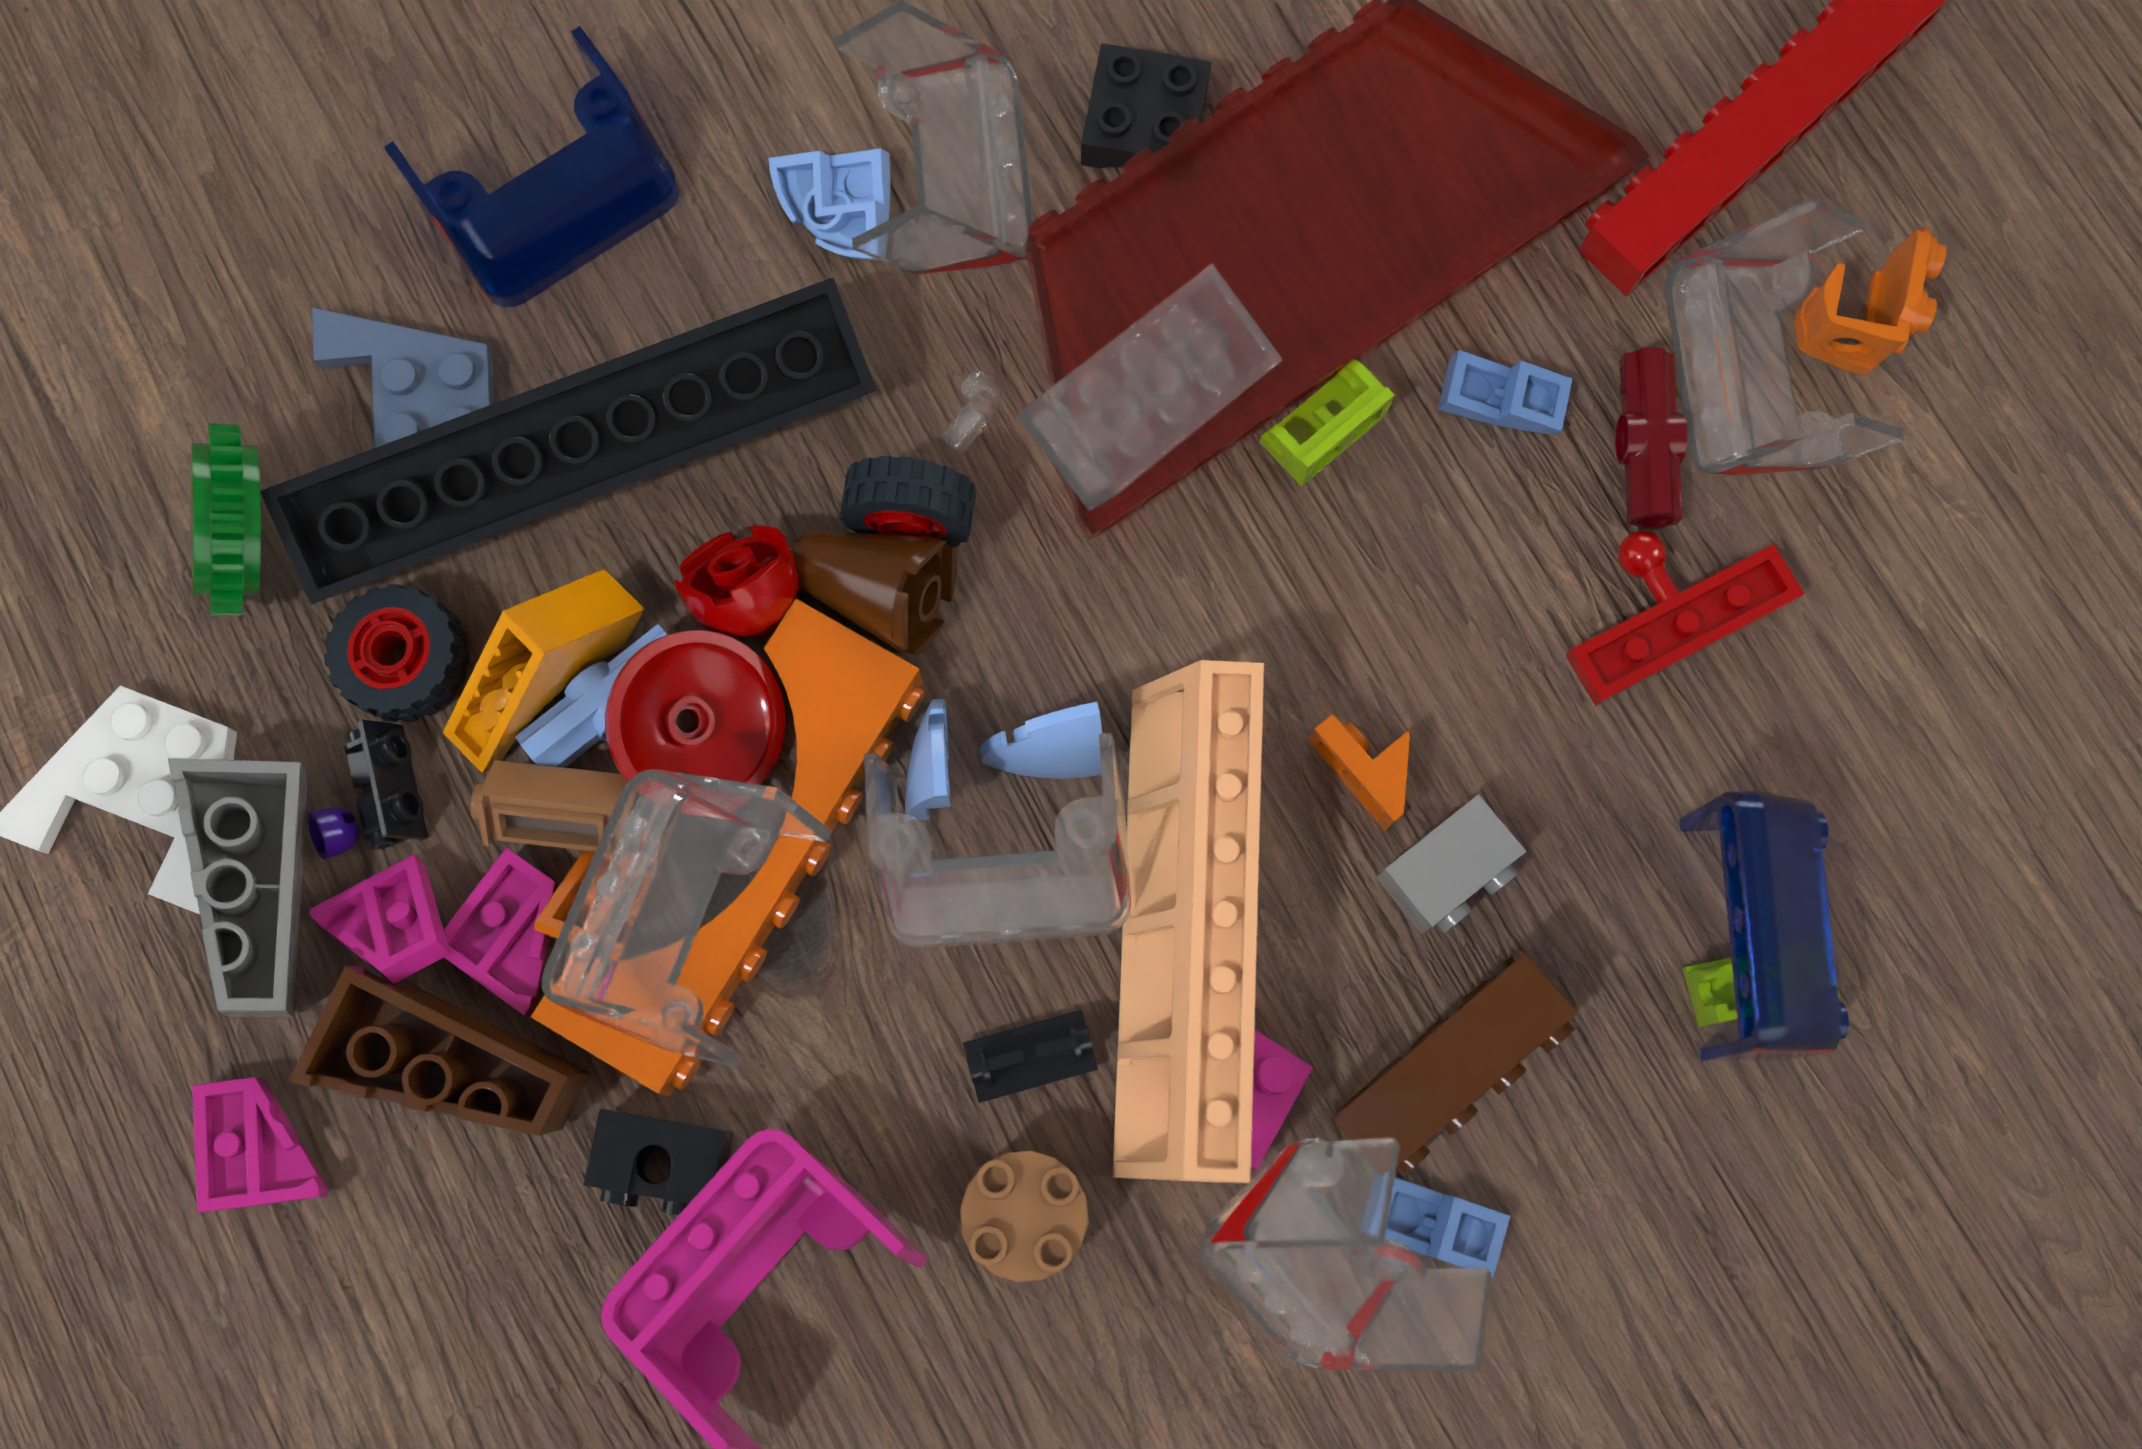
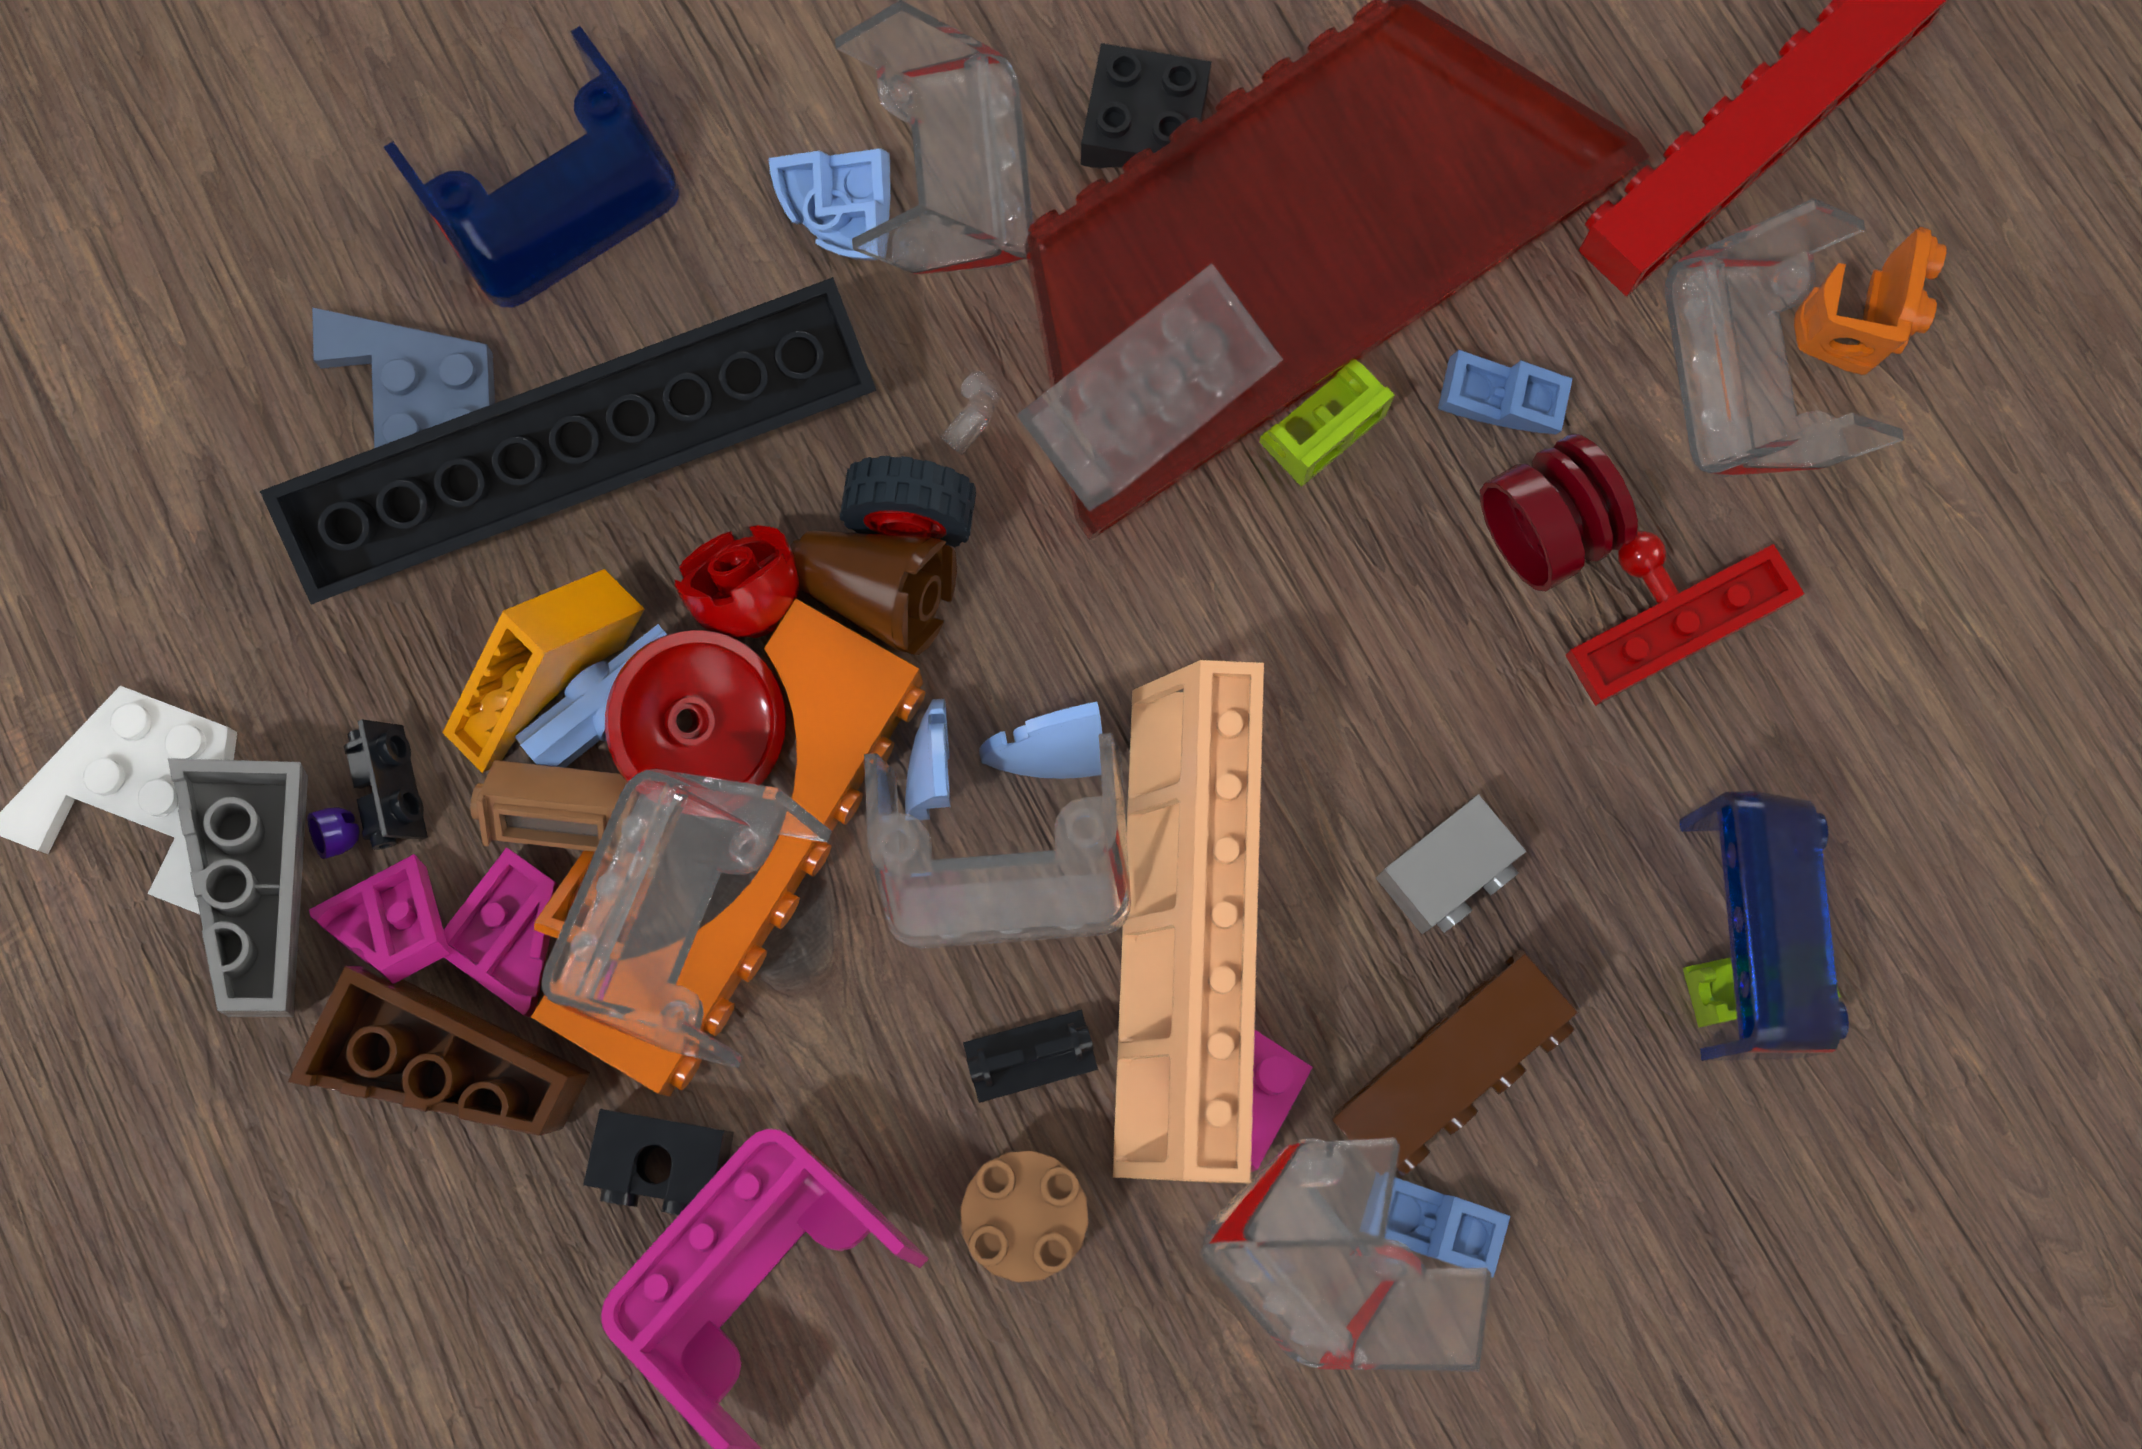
green gear [190,423,261,616] -> none
dark pink wing [192,1077,328,1213] -> none
black wheel [324,584,470,723] -> none
orange slope [1307,714,1410,832] -> none
dark red piece [1615,347,1687,530] -> none
none -> dark red wheel [1480,434,1638,592]

